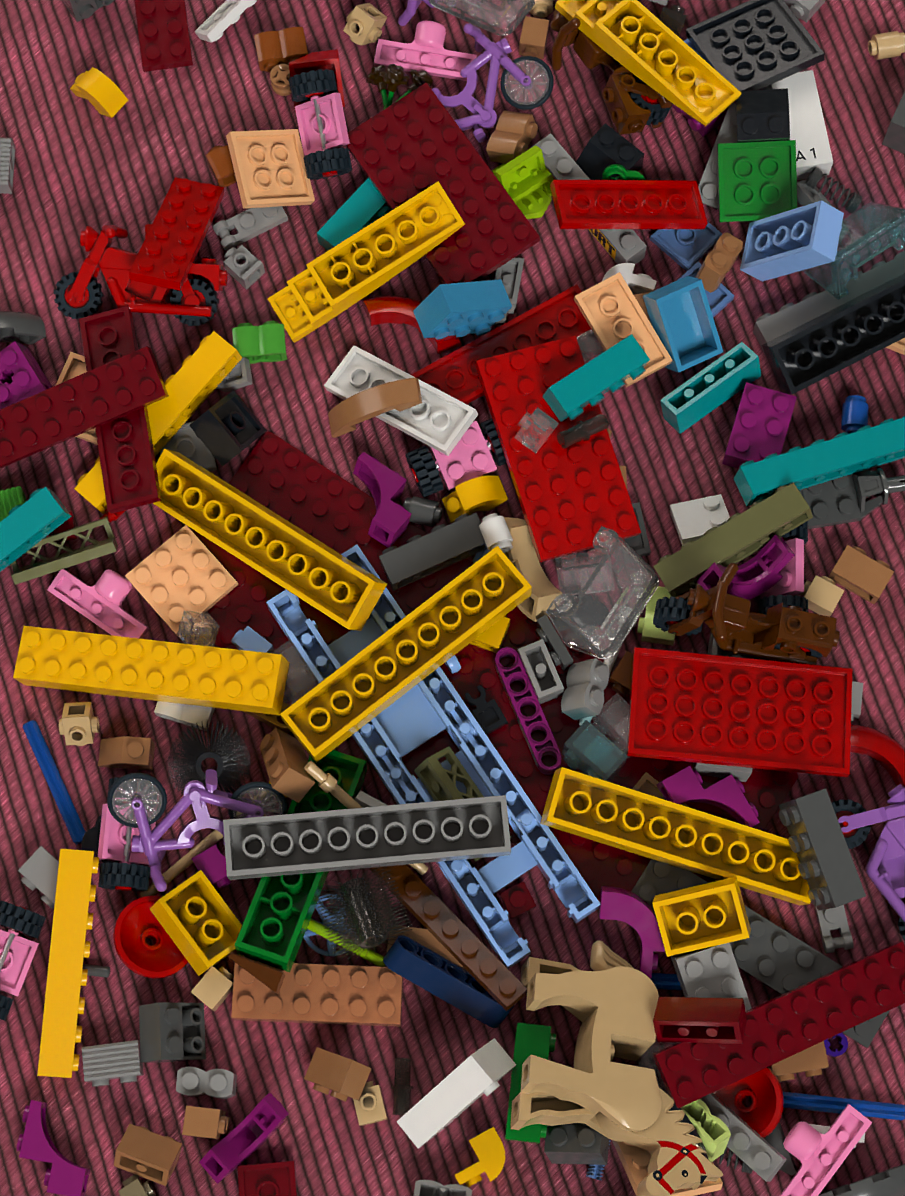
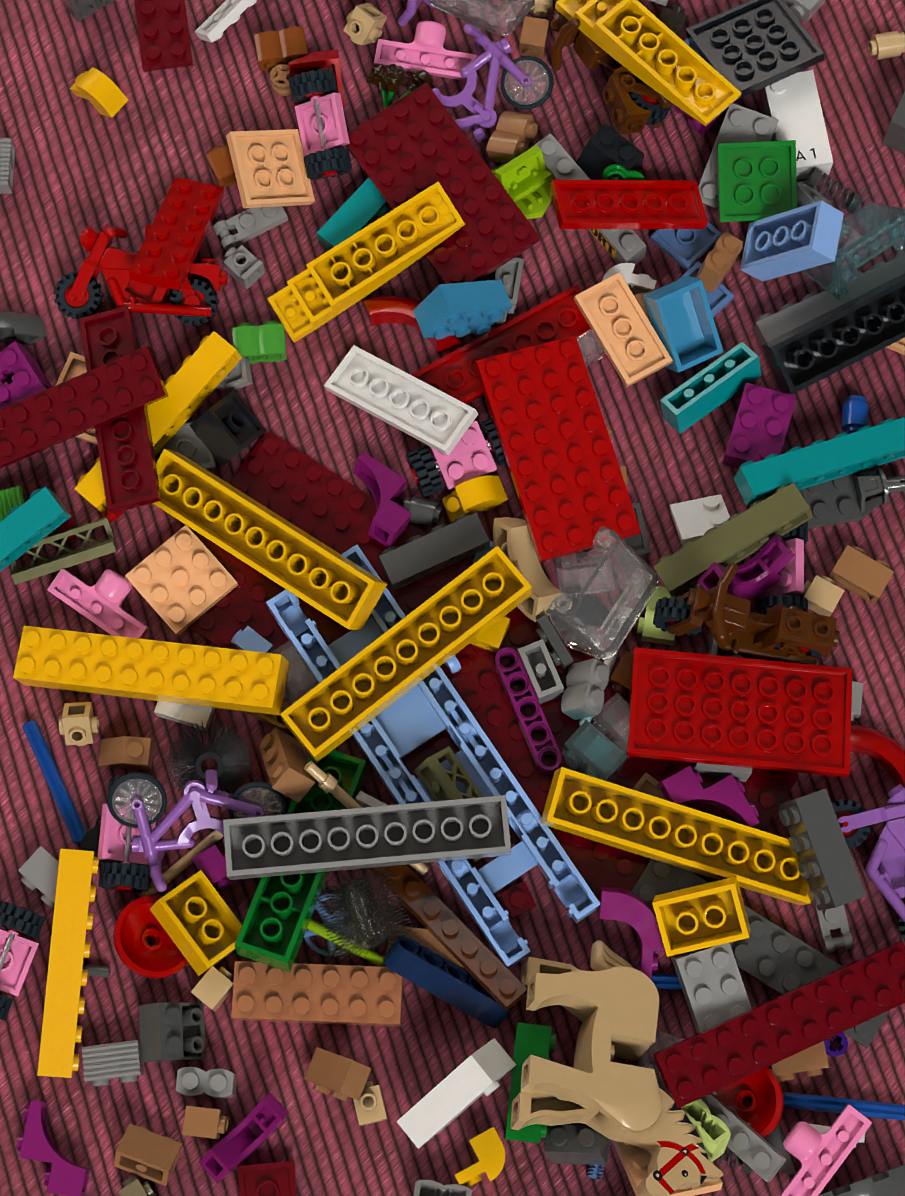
clear brick [177,610,219,647] -> none
reddish brown slope [229,953,285,994] -> none
medium nougat slope [328,378,422,438] -> none
clear smoke axle [391,1058,413,1115] -> none
black plate [465,685,508,735] -> none
white brick [479,513,513,553] -> none
clear brick [514,407,559,454] -> none
teal brick [542,334,650,422] -> none
clear smoke axle [557,414,609,449] -> none
dark red brick [653,997,747,1044] -> none
black slope [736,88,790,143] -> none

